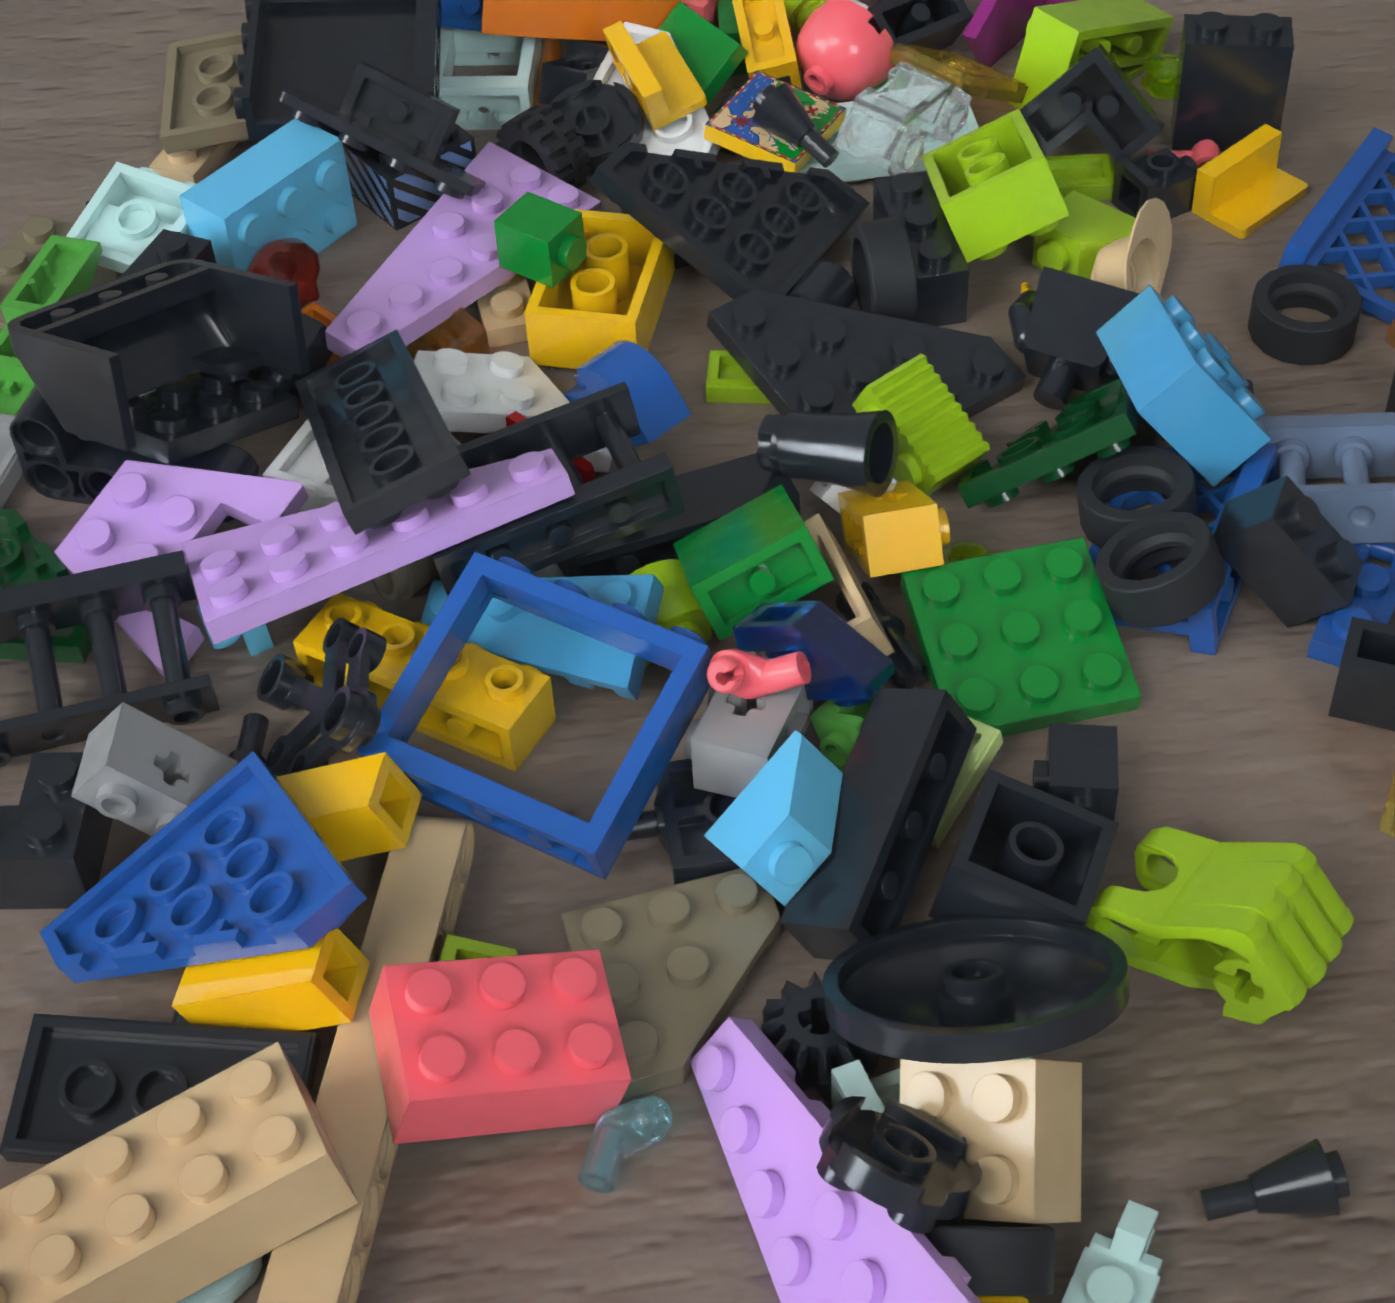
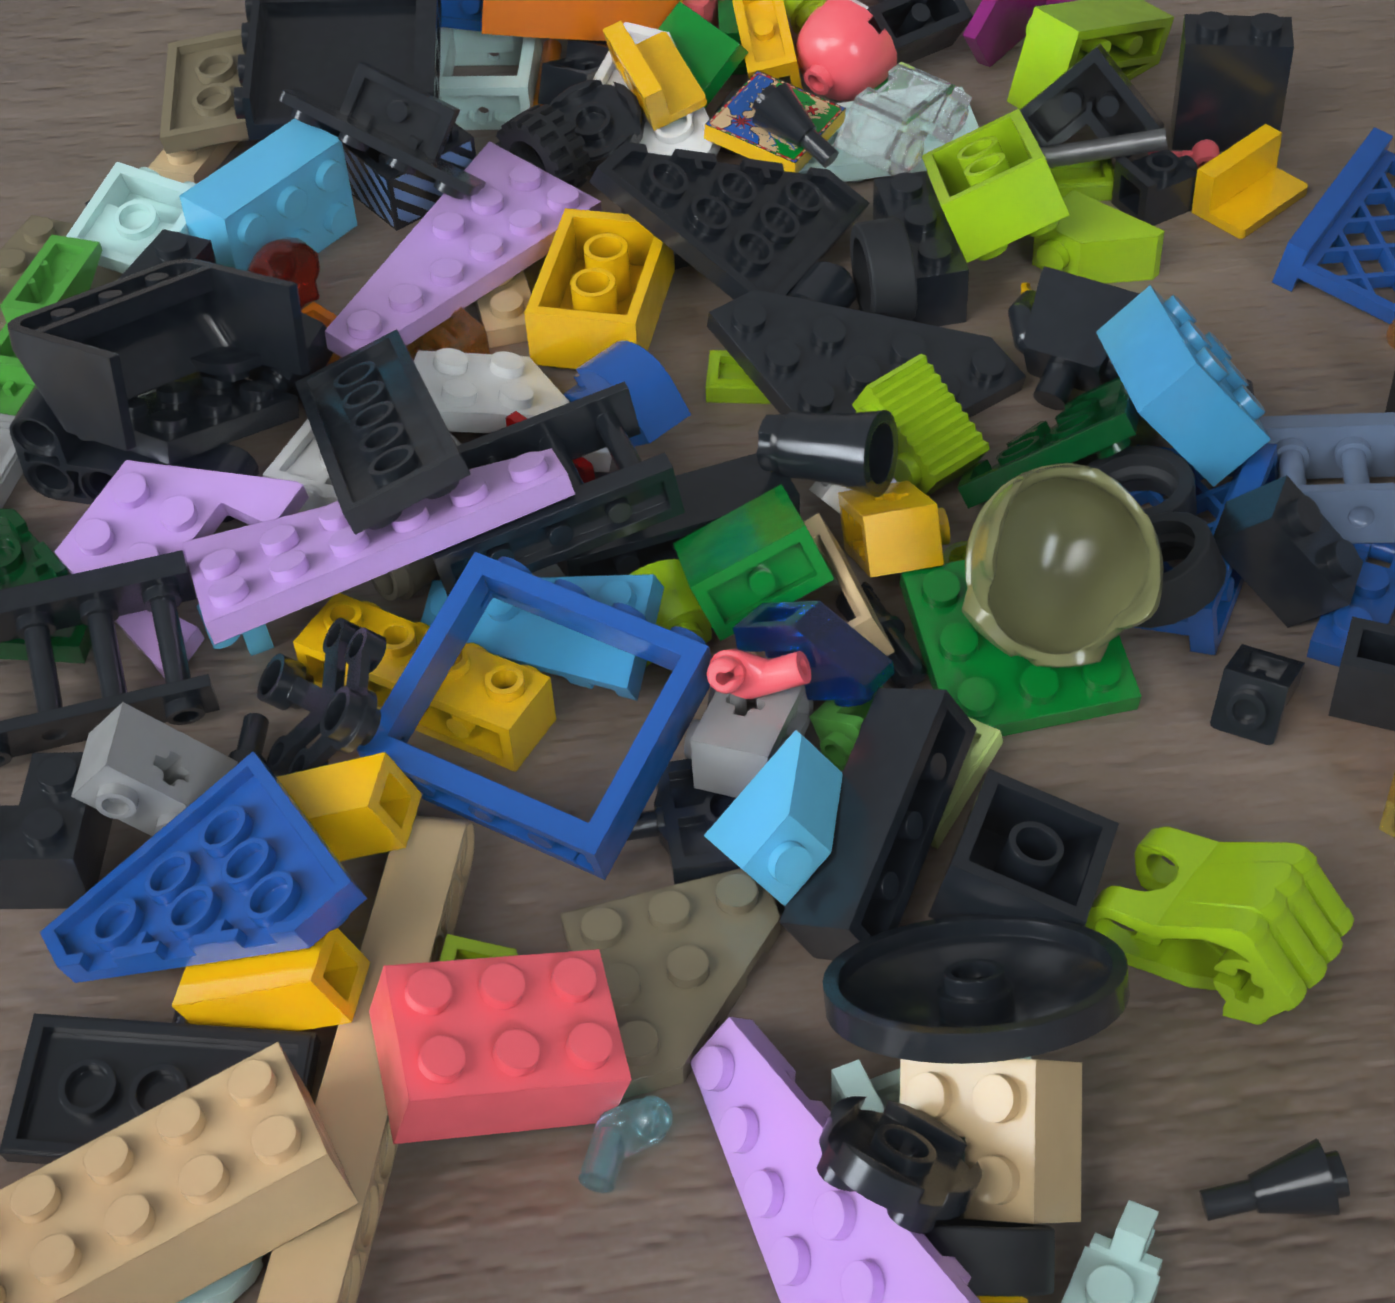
green brick [494,191,587,288] -> none
black gear [761,971,879,1102] -> none
clear yellow tile [889,43,1028,104] -> none
black brick [1032,723,1119,821] -> none
tan piece [1091,198,1172,294] -> none
clear neon green plate [1140,53,1179,100] -> none
black tyre [1248,264,1363,365] -> none
none -> olive piece [962,463,1163,668]
none -> flat silver bar [1040,128,1168,168]
none -> black bracket [1210,644,1305,745]

